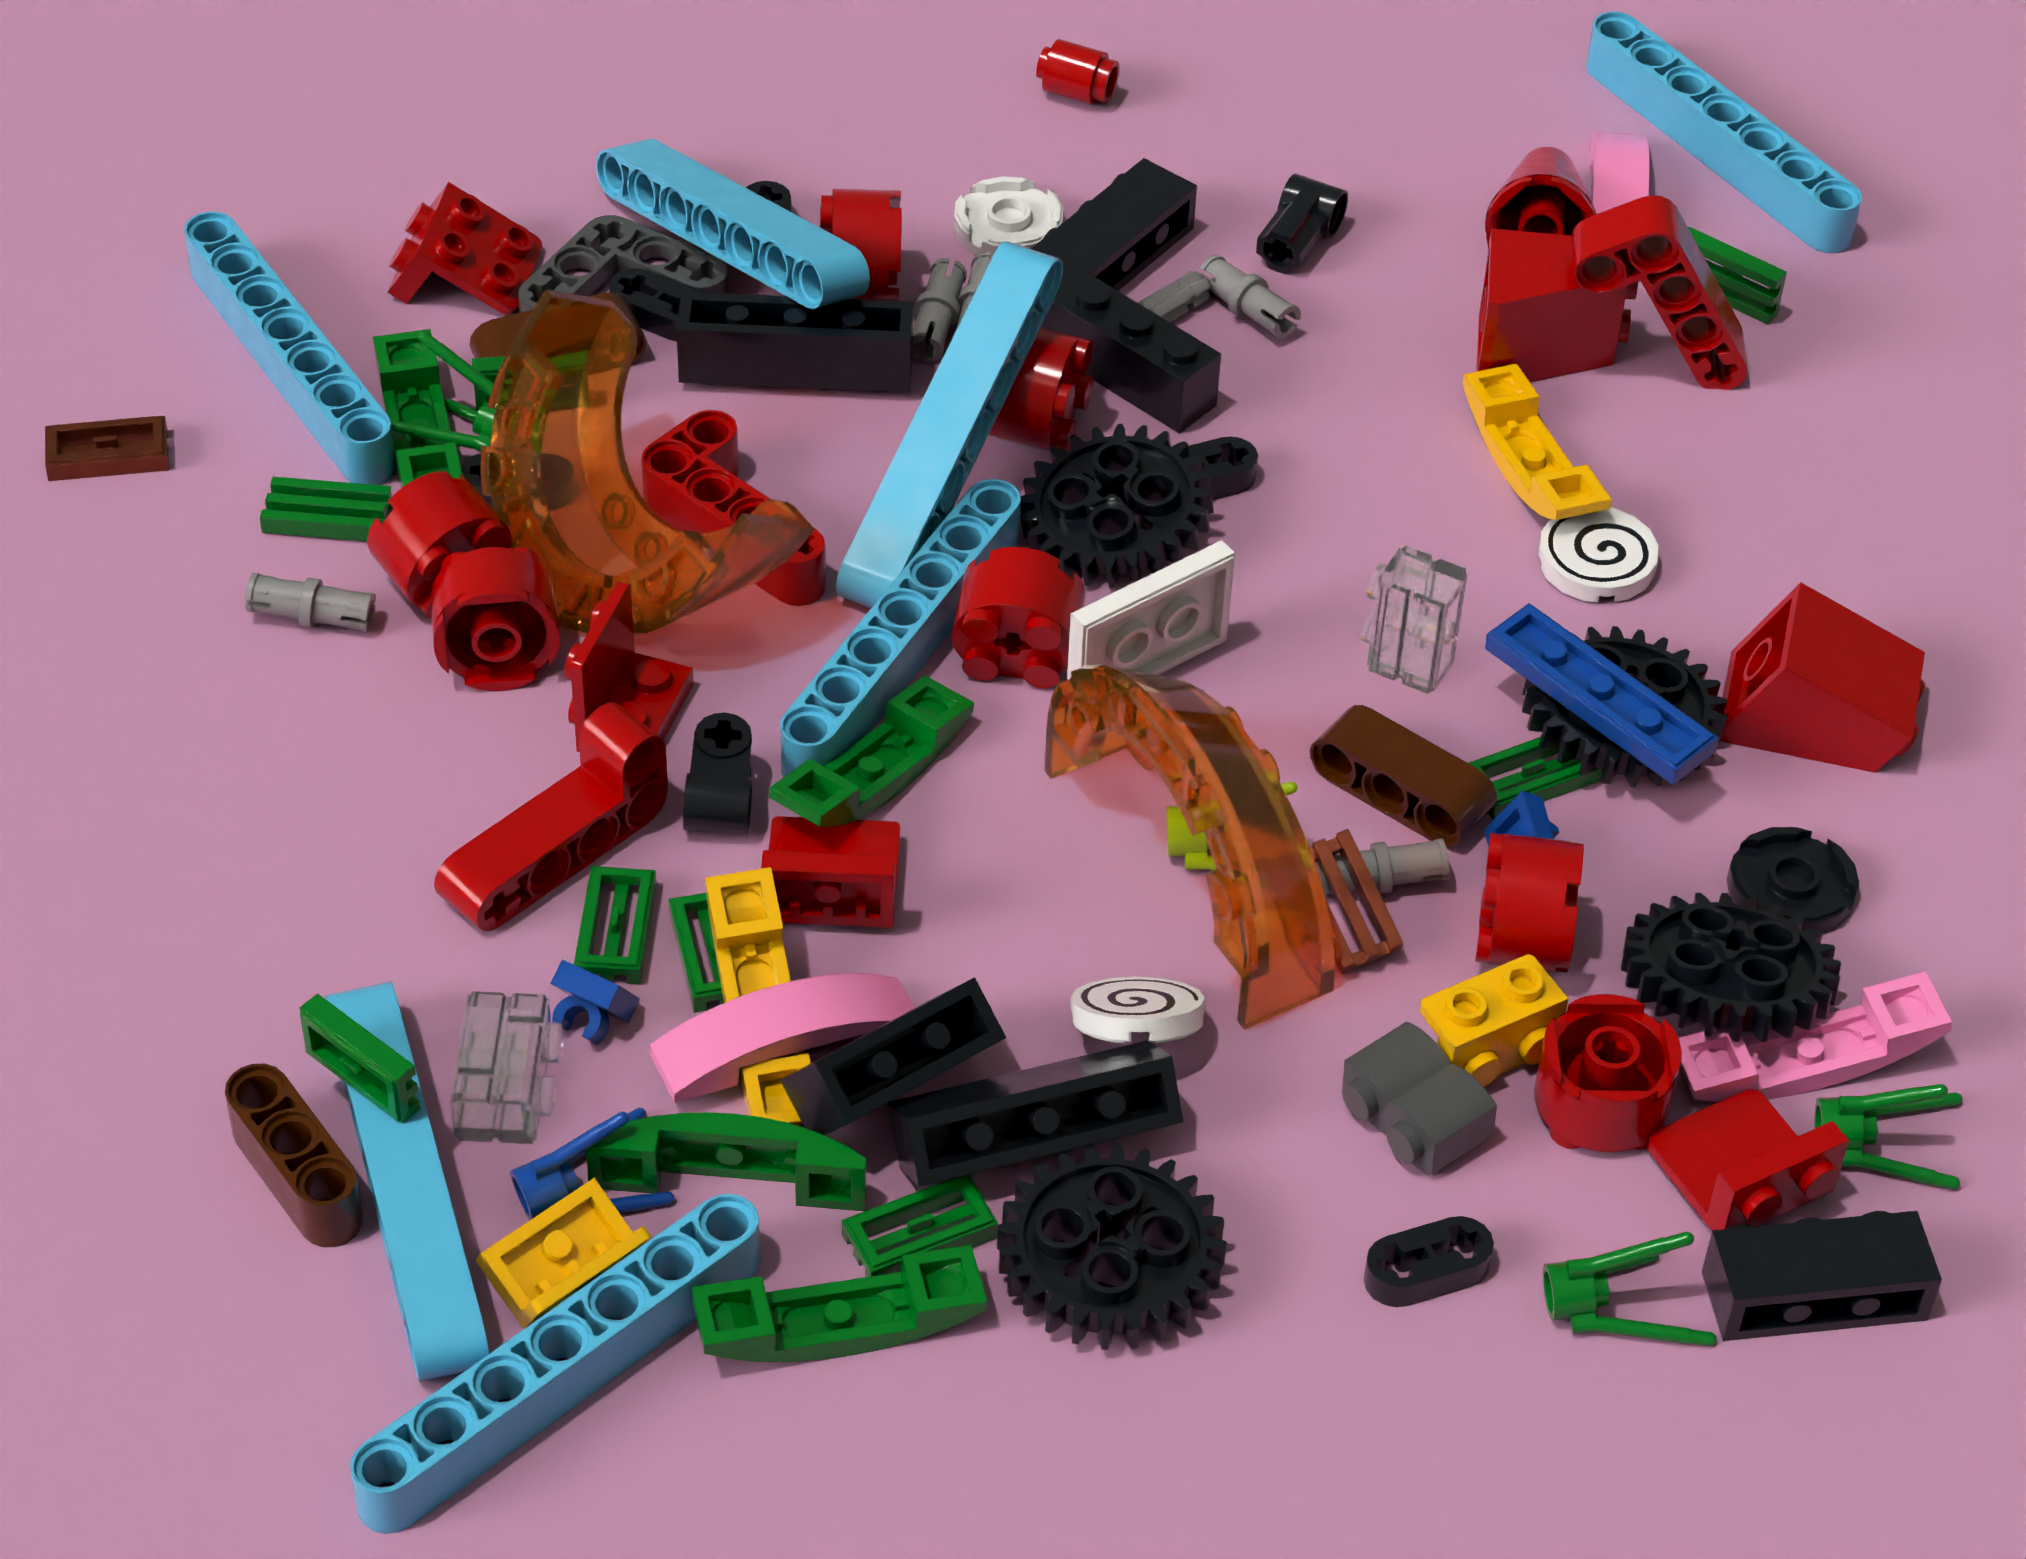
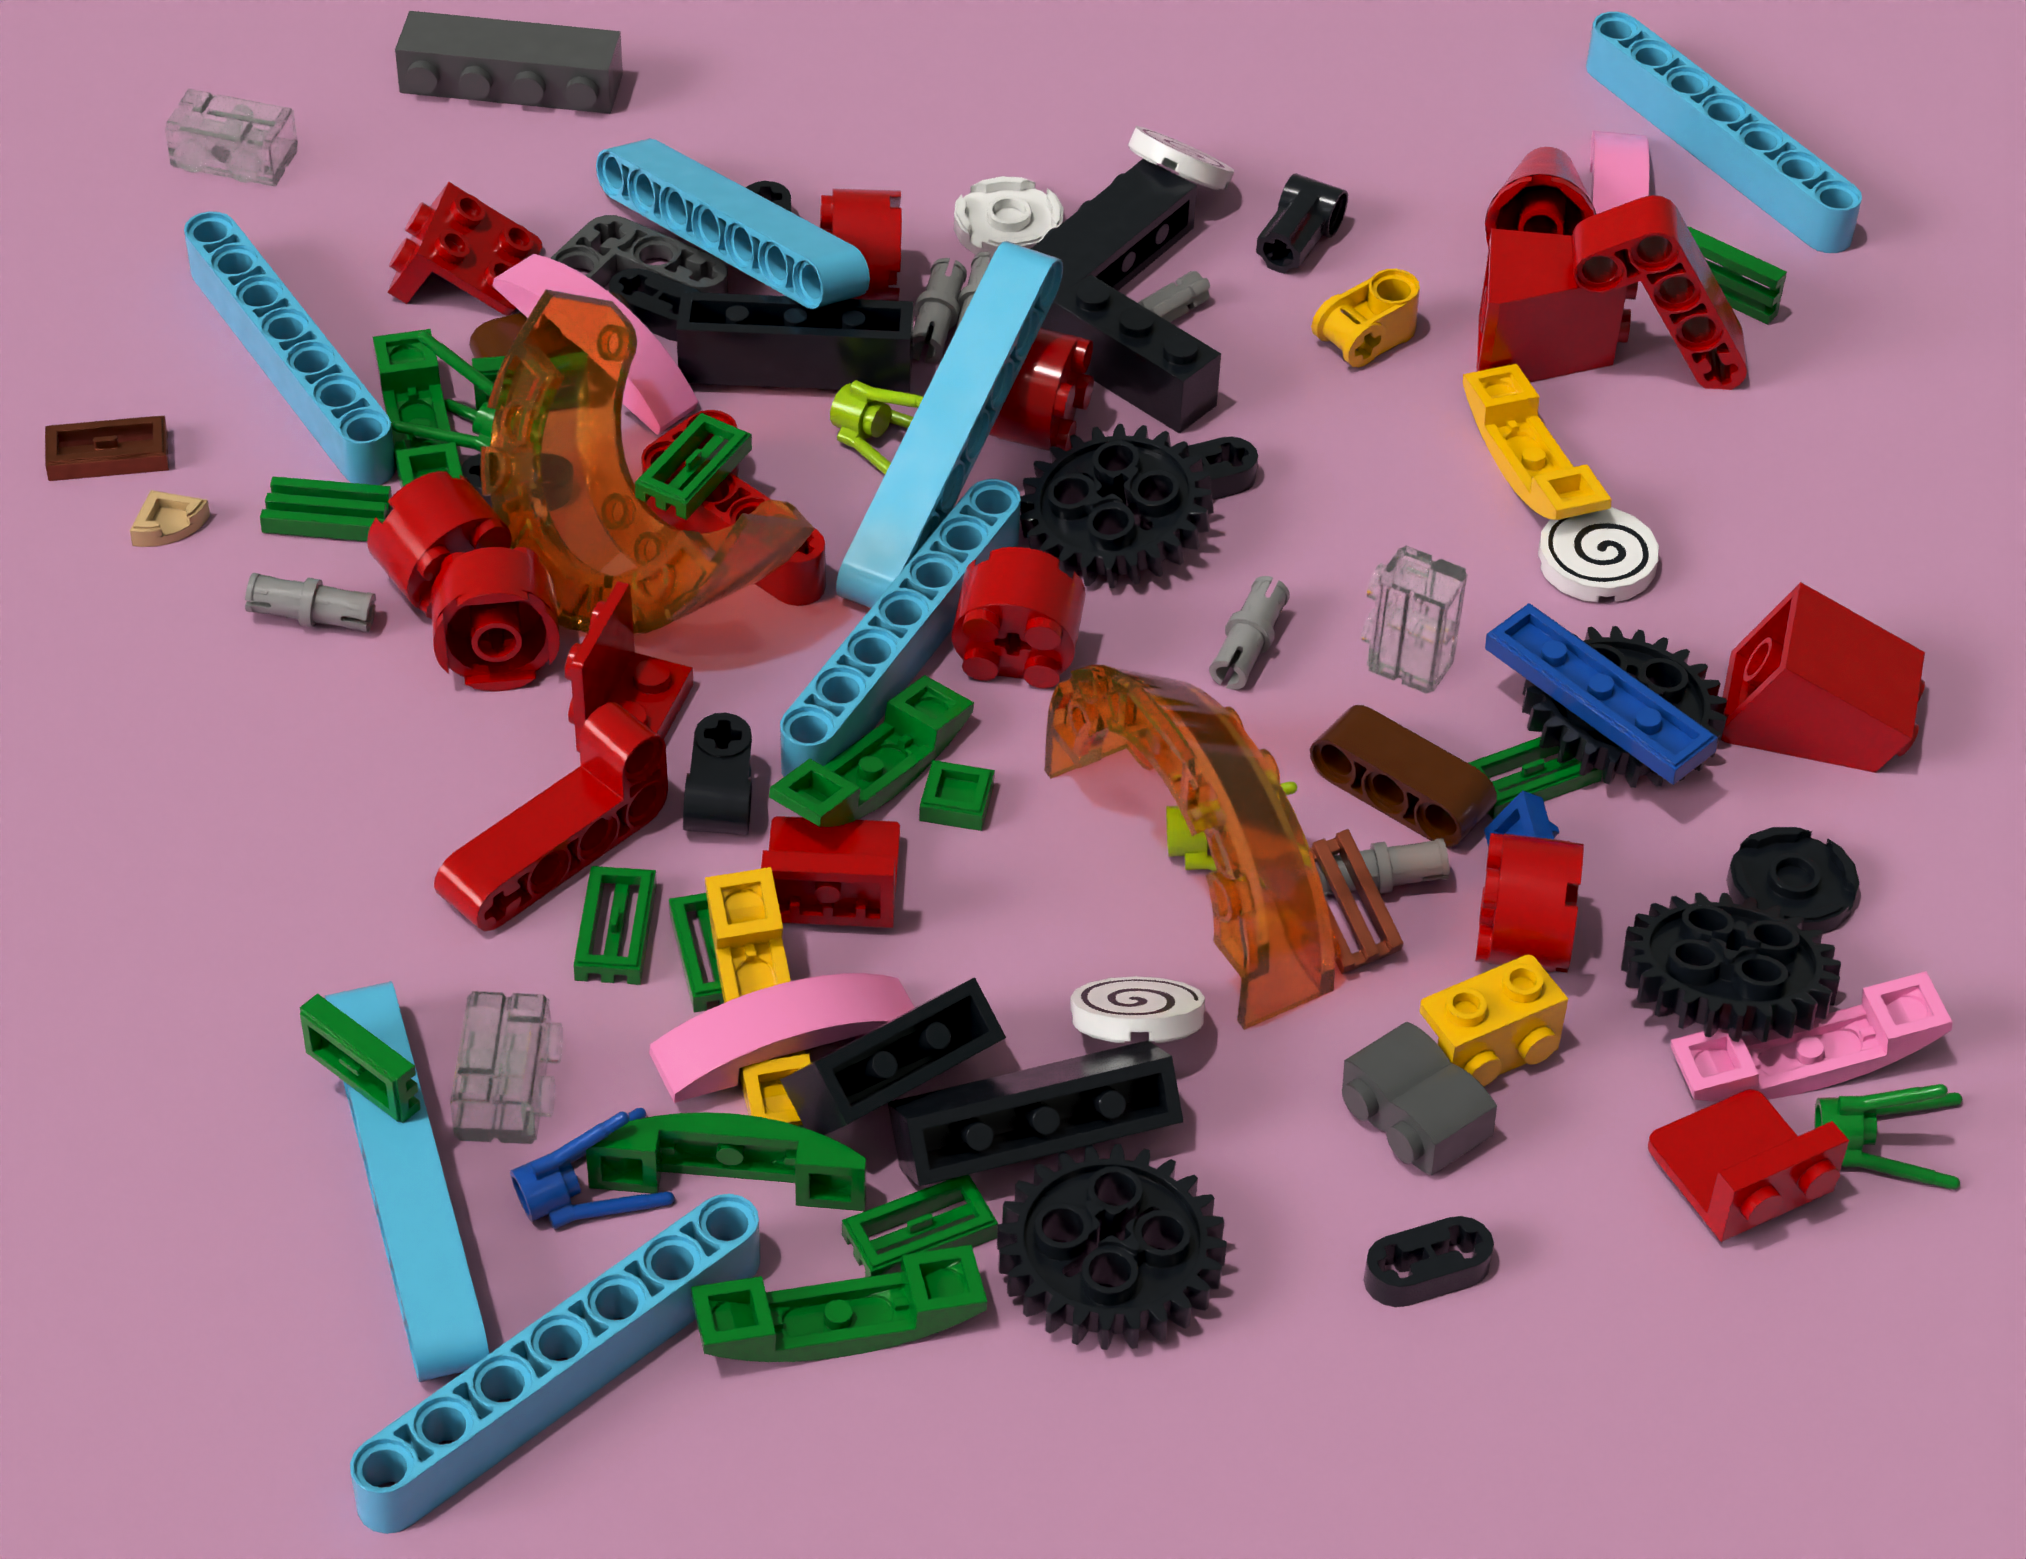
reddish brown beam [225,1063,363,1247] -> none
yellow bracket [475,1178,652,1329] -> none
blue tile [550,959,640,1044] -> none
red brick [1036,39,1119,105] -> none
white tile [1066,540,1235,714] -> none
light grey pin [1199,255,1301,339] -> none
red brick [1534,994,1682,1152] -> none
green plant [1542,1232,1717,1346] -> none
black brick [1702,1211,1942,1341] -> none
none -> tan tile [130,490,210,547]
none -> clear brick [165,89,298,187]
none -> dark grey brick [395,11,623,114]
none -> bright pink slope [492,254,698,435]
none -> green tile [635,413,752,520]
none -> lime plant [830,380,923,475]
none -> green tile [919,760,995,831]
none -> white tile [1128,126,1234,190]
none -> light grey pin [1209,576,1290,689]
none -> yellow piece [1311,269,1420,368]

